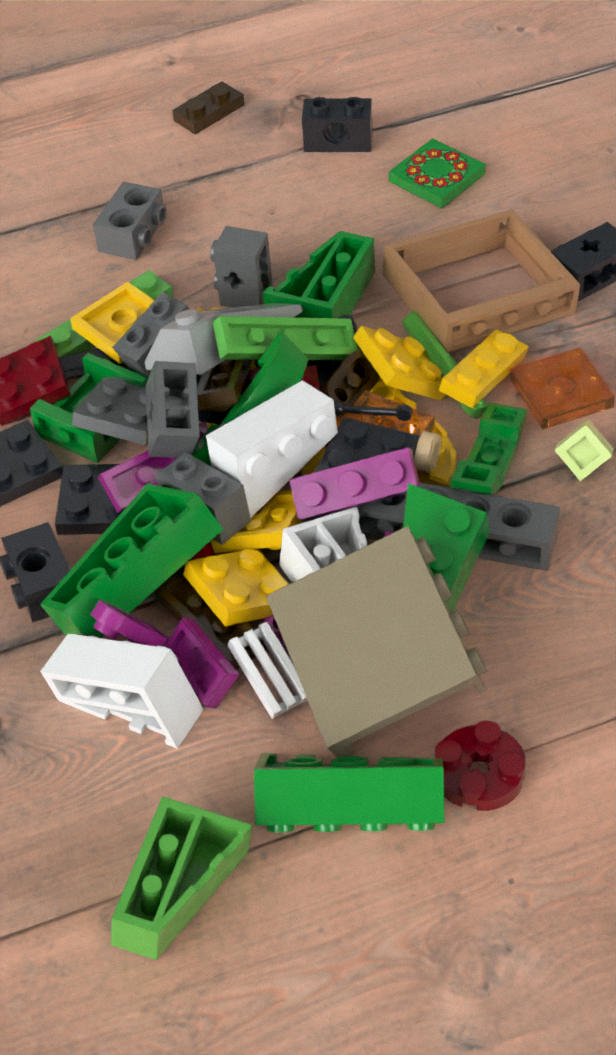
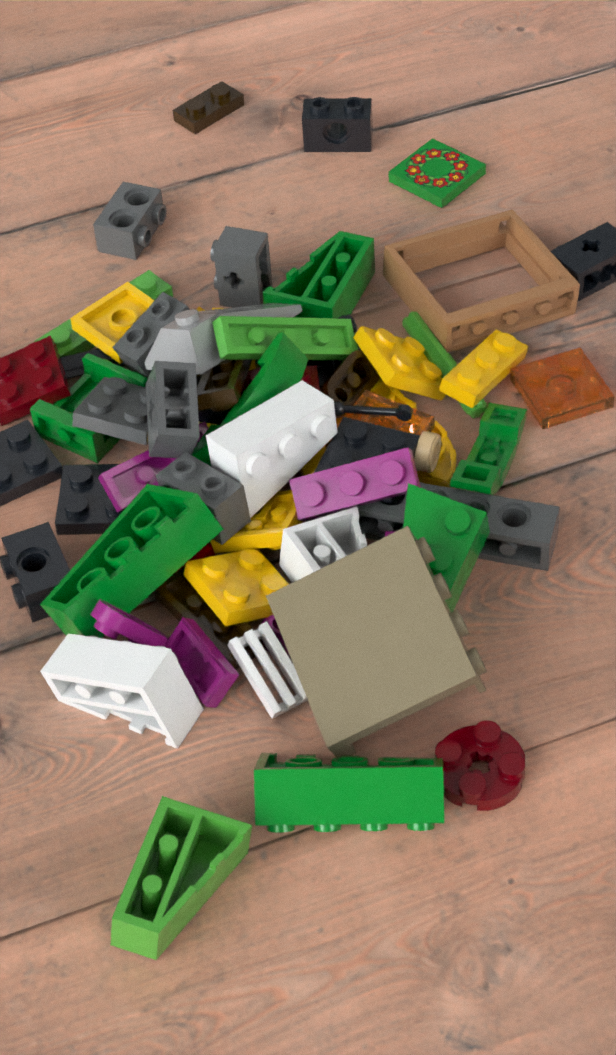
yellowish green panel [555,419,613,481] -> none

